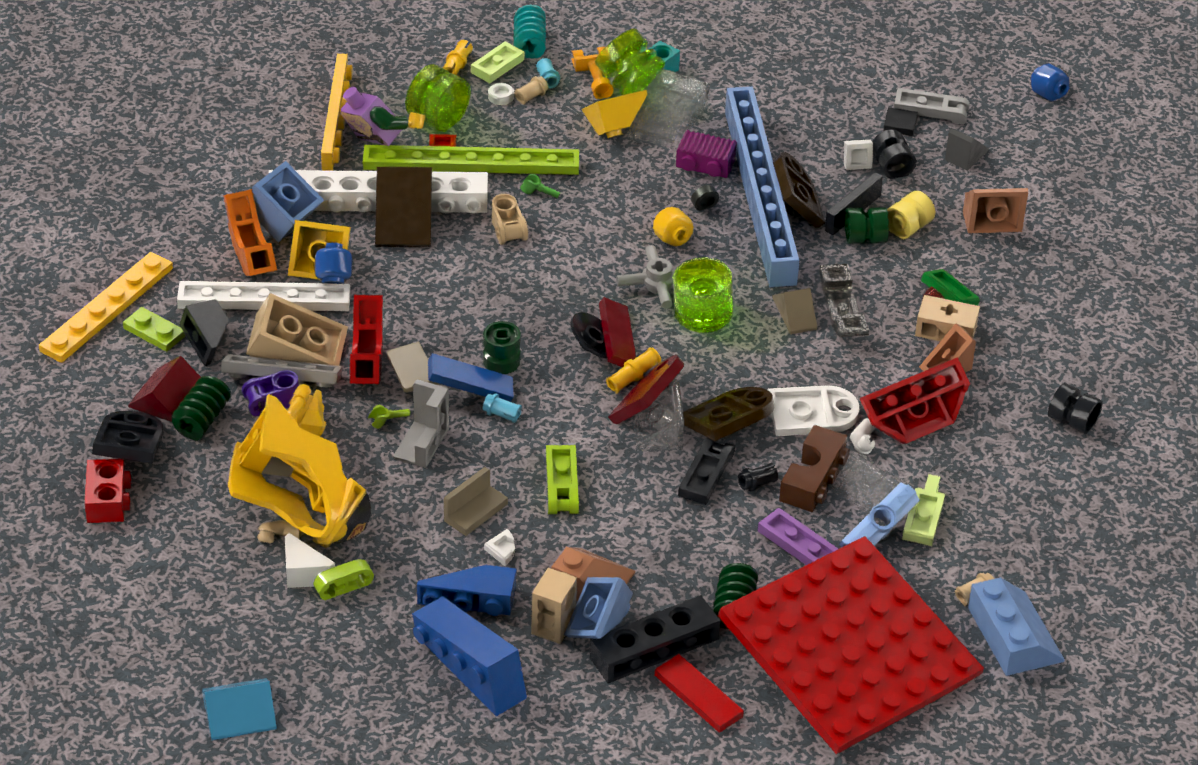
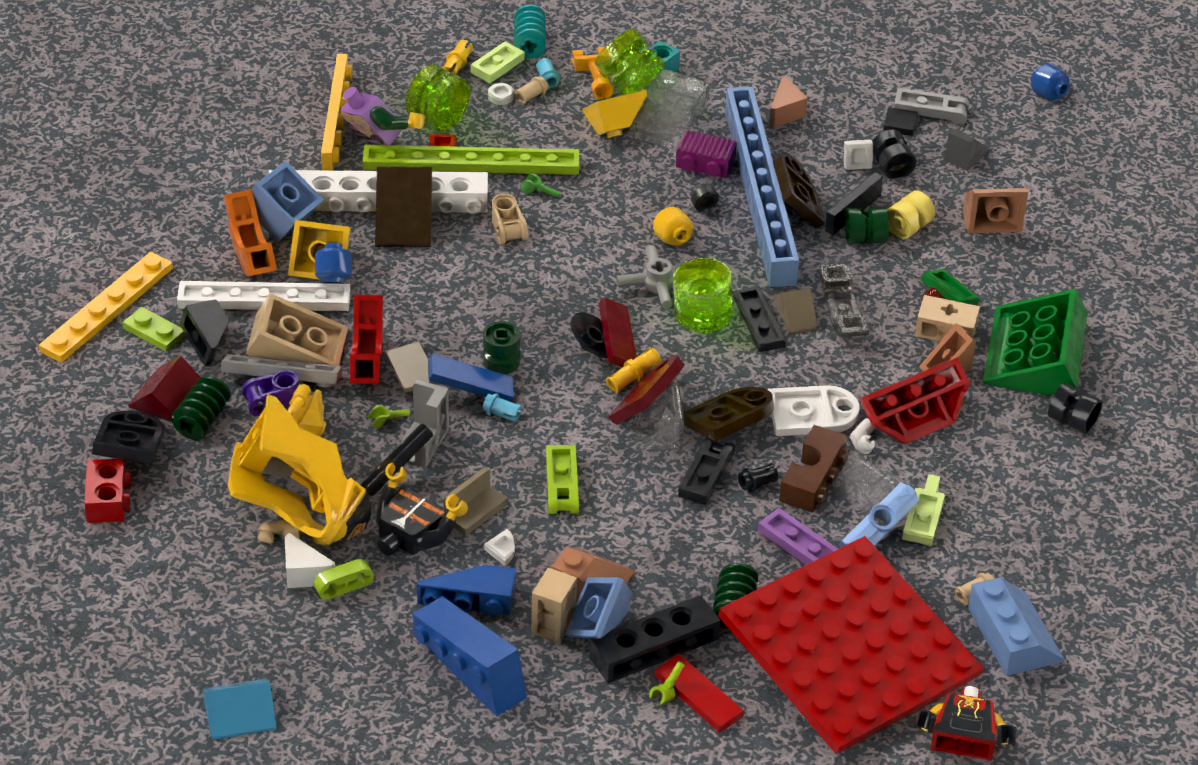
none -> black axle [361,423,433,496]
none -> black torso [376,463,468,556]
none -> lime hand [649,661,685,705]
none -> black tile [733,286,787,352]
none -> nougat slope [769,77,807,127]
none -> torso [913,686,1017,761]
none -> green slope [983,288,1088,395]

